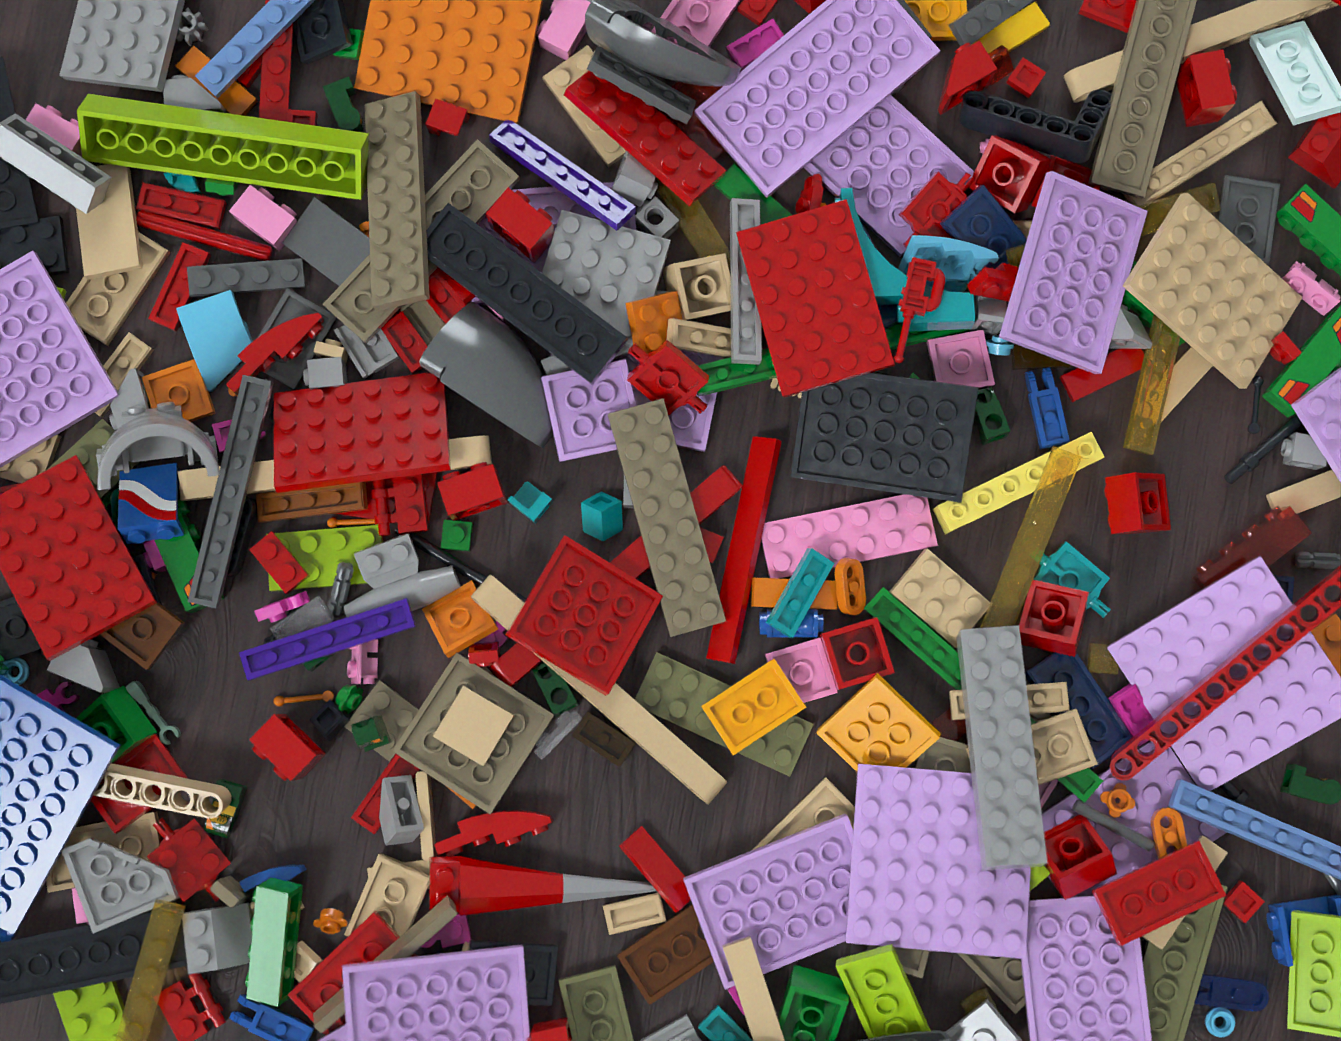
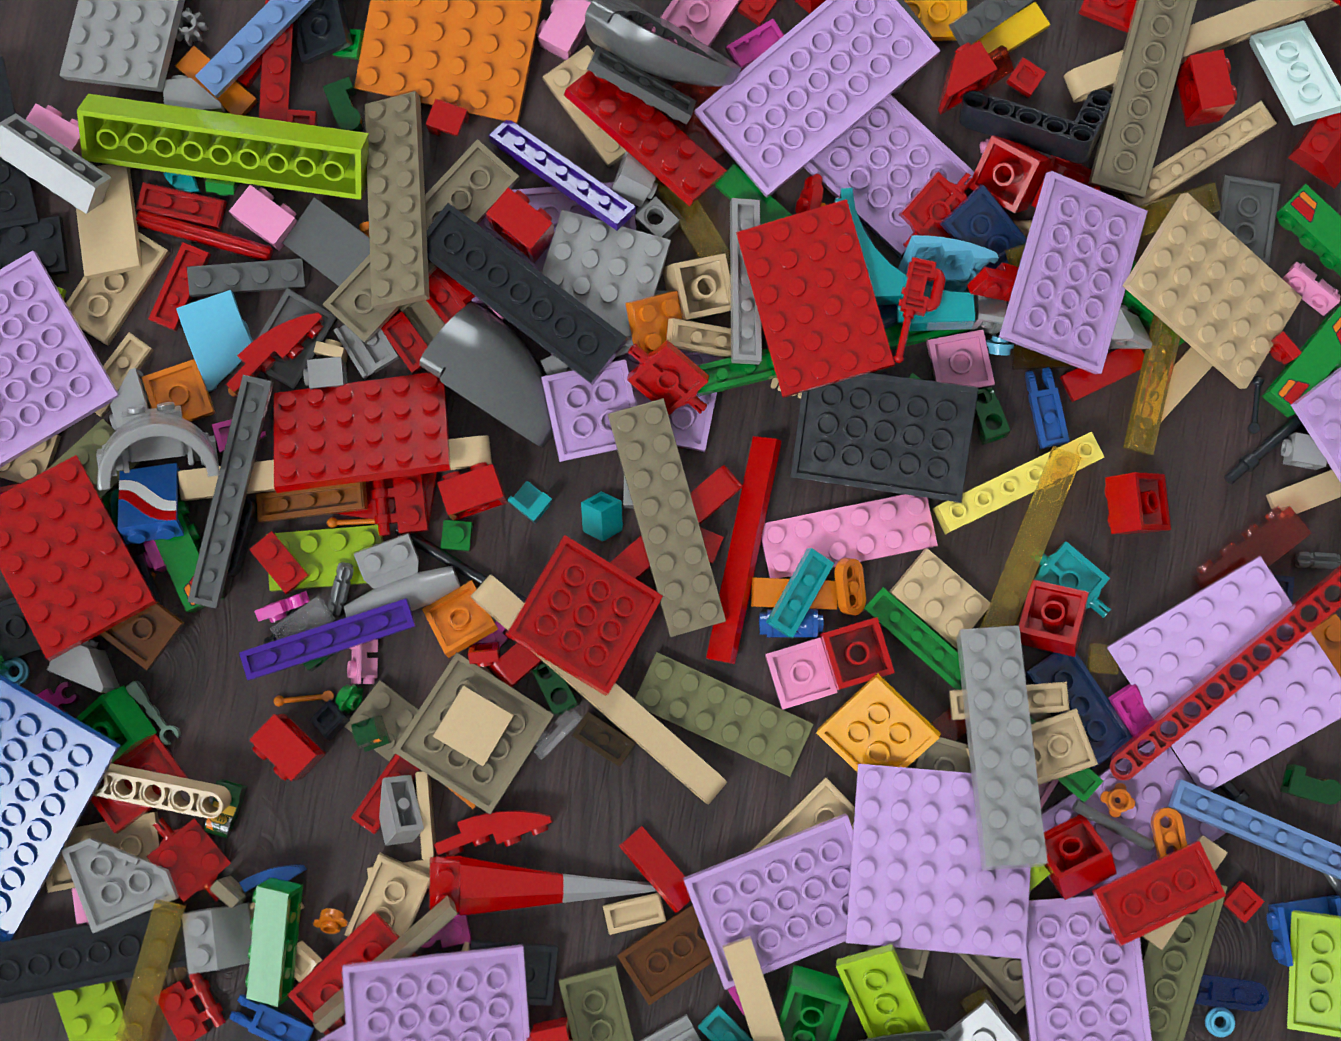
light orange plate [701,659,806,755] -> none

